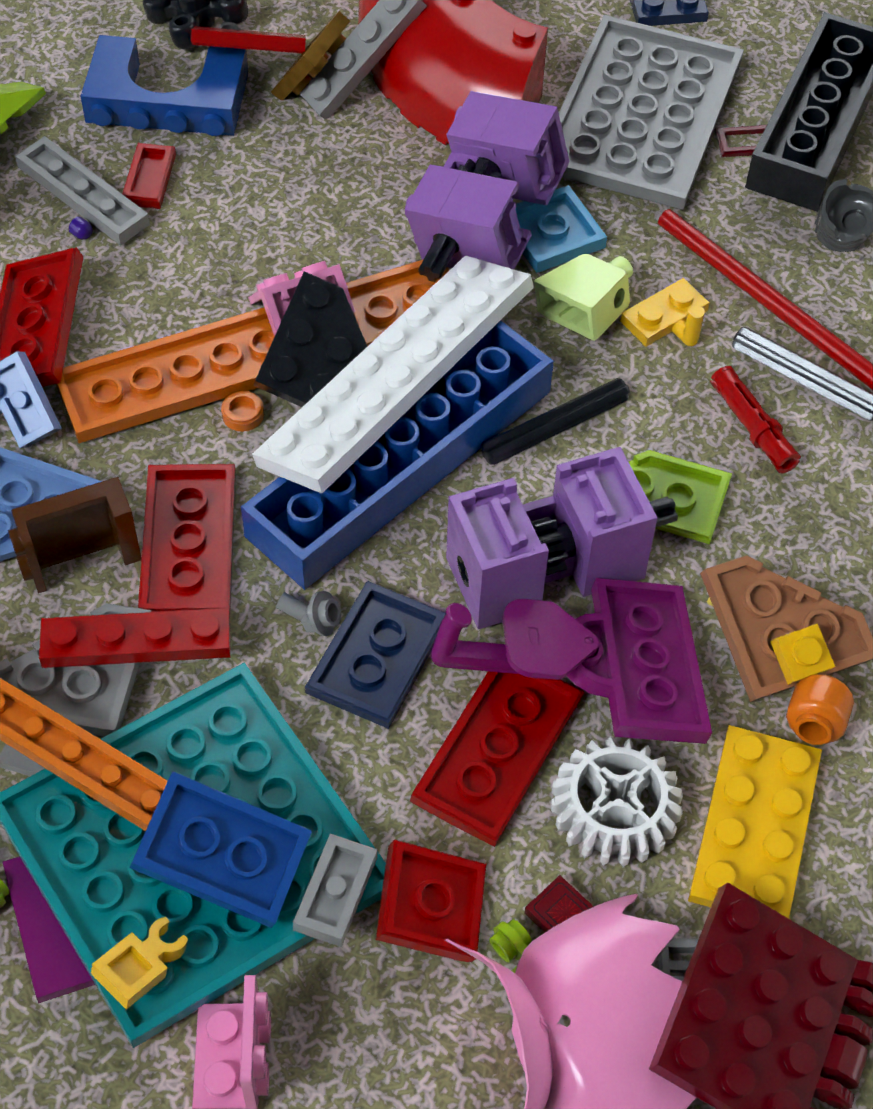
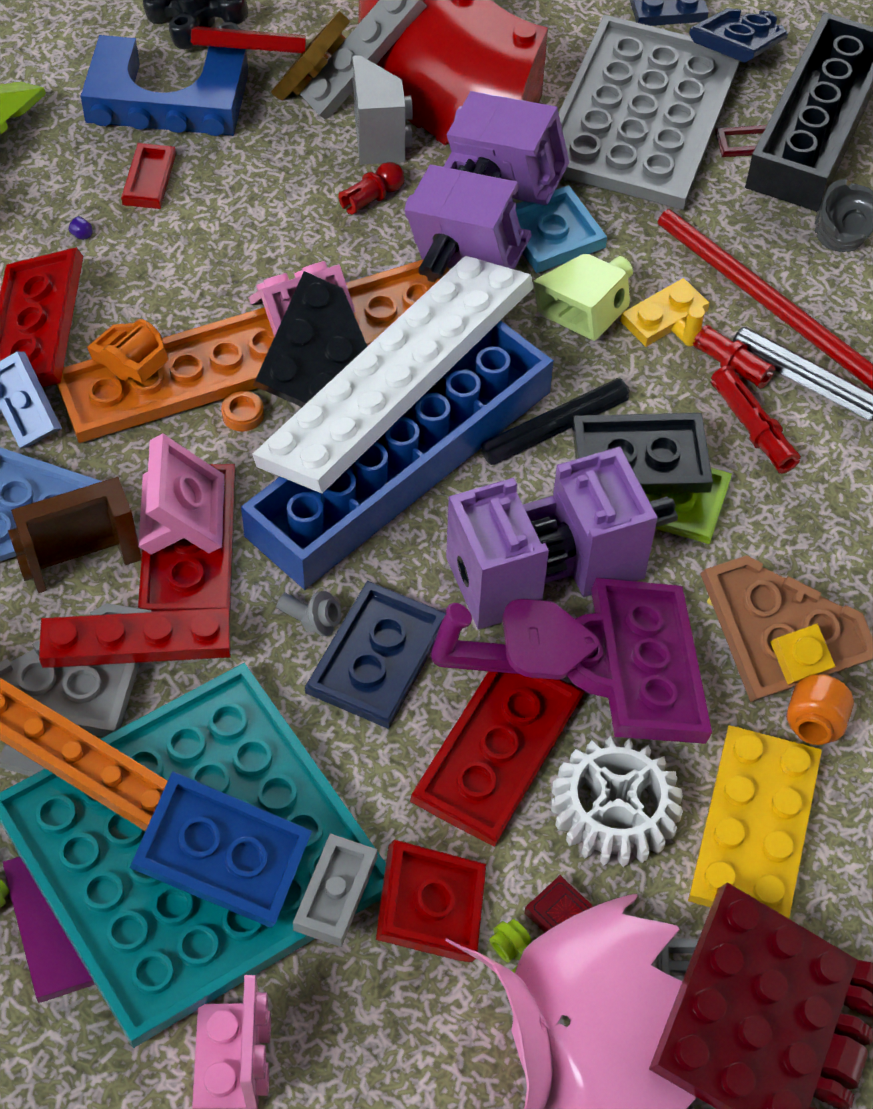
light grey plate [15,136,150,246] -> none
yellow plate [91,917,188,1010] -> none
none -> orange piece [87,319,169,383]
none -> bright pink bracket [138,433,224,554]
none -> red pin [338,162,405,215]
none -> light grey slope [353,55,412,165]
none -> black plate [572,412,713,494]
none -> dark blue tile [689,8,788,63]
none -> red pin [693,325,775,389]

